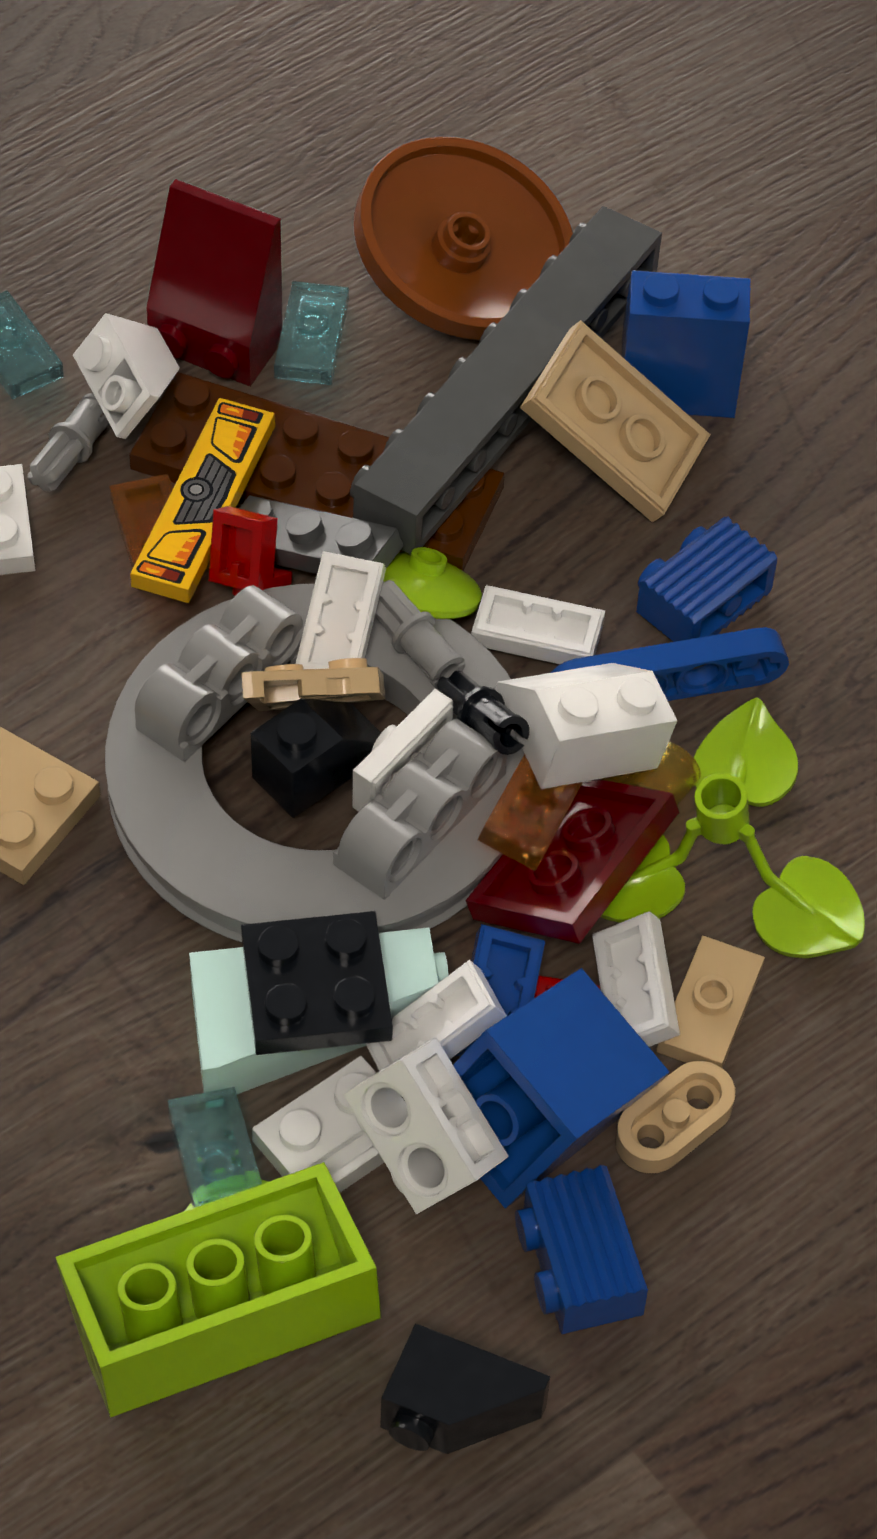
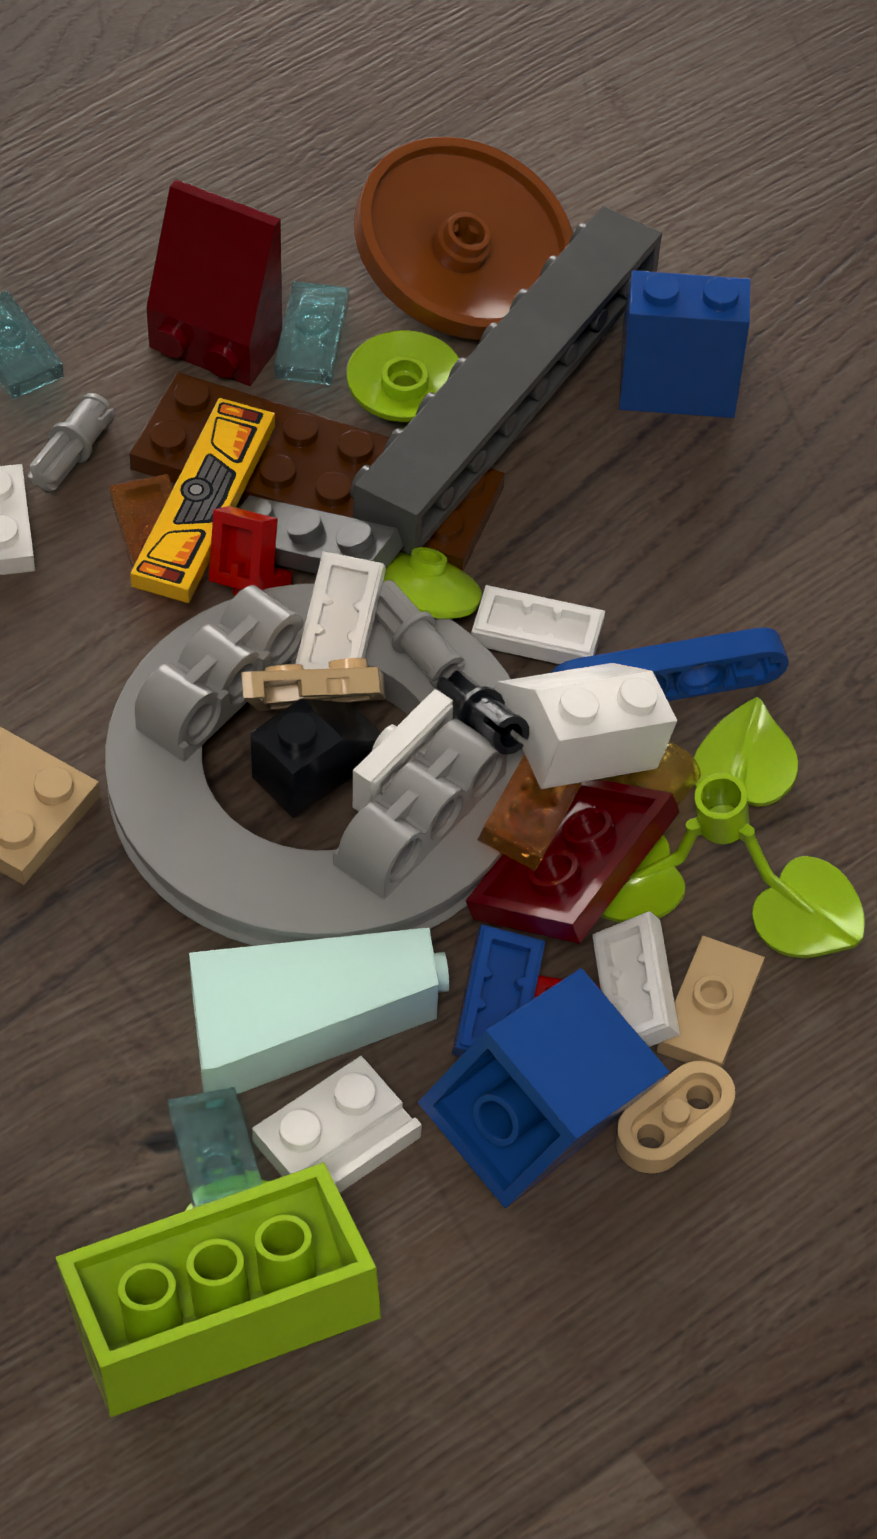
white slope [73,313,180,439] -> none
black plate [241,911,393,1055] -> none
white brick [343,1037,509,1214] -> none
white plate [366,960,507,1071] -> none
black slope [380,1323,550,1454] -> none
blue brick [515,1165,648,1334] -> none
tan tile [520,320,711,522] -> none
blue brick [636,516,778,642] -> none
none -> lime dish [347,330,459,422]

